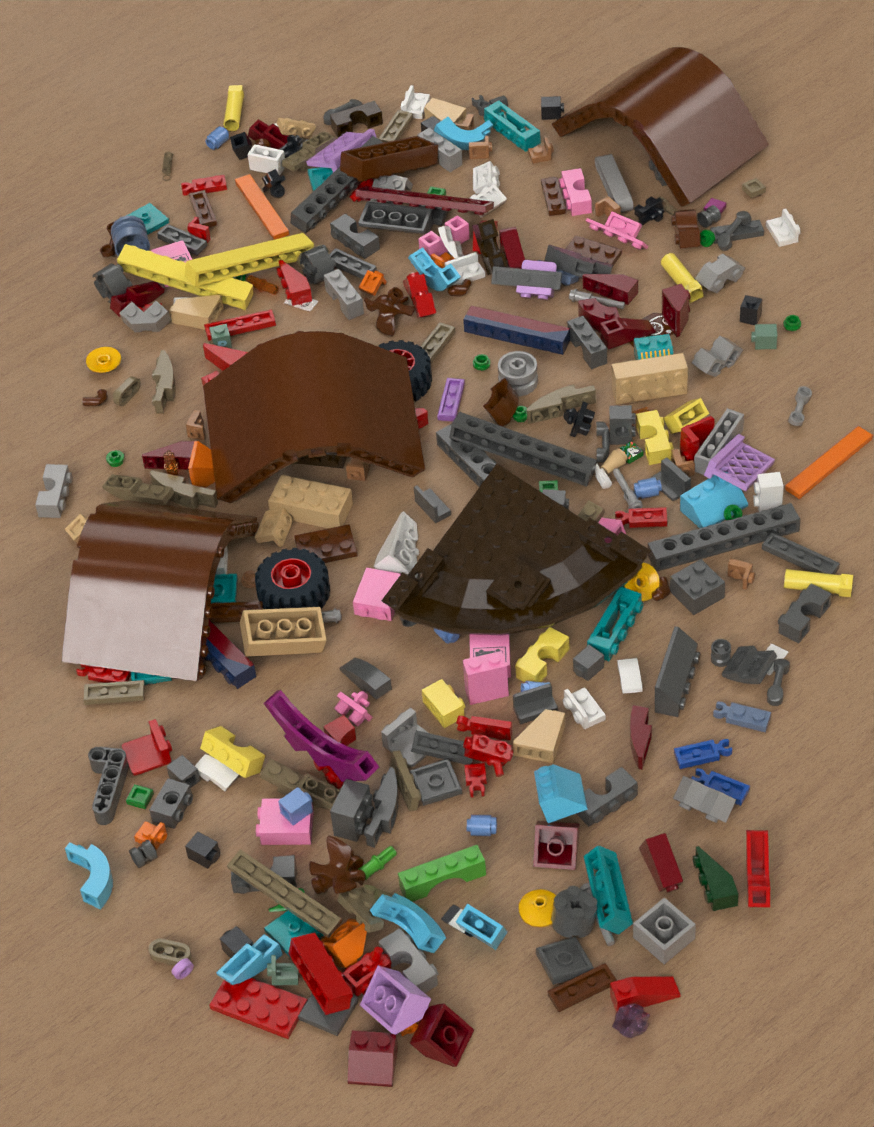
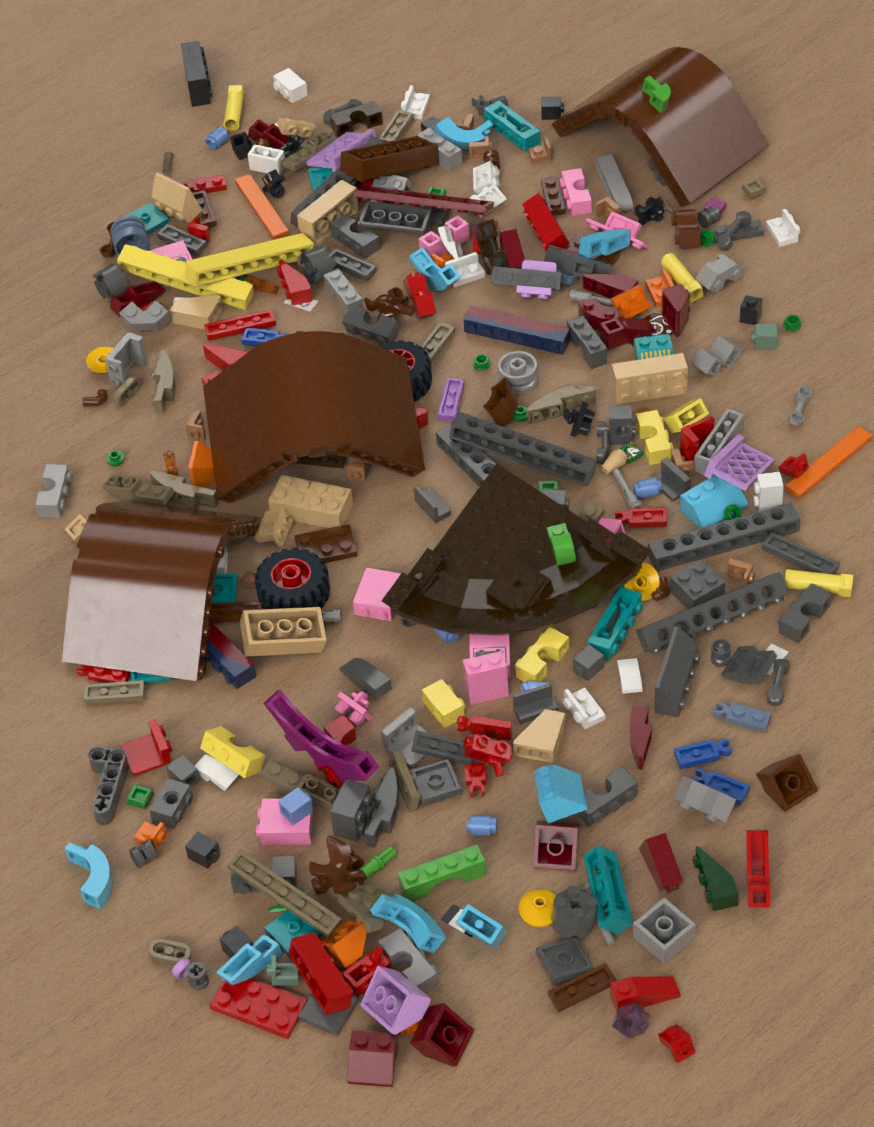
dark red slope [142,441,194,470] -> none
sand green brick [209,324,232,349] -> none
orange bracket [358,270,387,296] -> none
white wedge [374,511,419,578] -> none
tan slope [424,98,467,124] -> none
reddish brown arm [448,279,471,296] -> none
white axle [595,464,612,489] -> none
none -> light grey panel [105,332,148,387]
none -> tan slope [151,172,202,224]
none -> brick [181,41,213,107]
none -> dark grey bush [186,962,209,990]
none -> blue plate [241,328,288,346]
none -> white brick [273,68,308,103]
none -> tan slope [297,180,359,247]
none -> dark grey arch [342,304,401,344]
none -> reddish brown wheel [483,150,500,169]
none -> red brick [522,193,570,251]
none -> bright green brick [547,523,576,566]
none -> medium azure slope [579,229,631,258]
none -> orange bracket [610,284,653,319]
none -> dark grey brick [636,572,789,654]
none -> bright green brick [642,75,671,113]
none -> orange bracket [645,269,675,308]
none -> red bracket [658,1024,695,1063]
none -> reddish brown slope [756,754,818,811]
none -> red bracket [779,453,809,479]

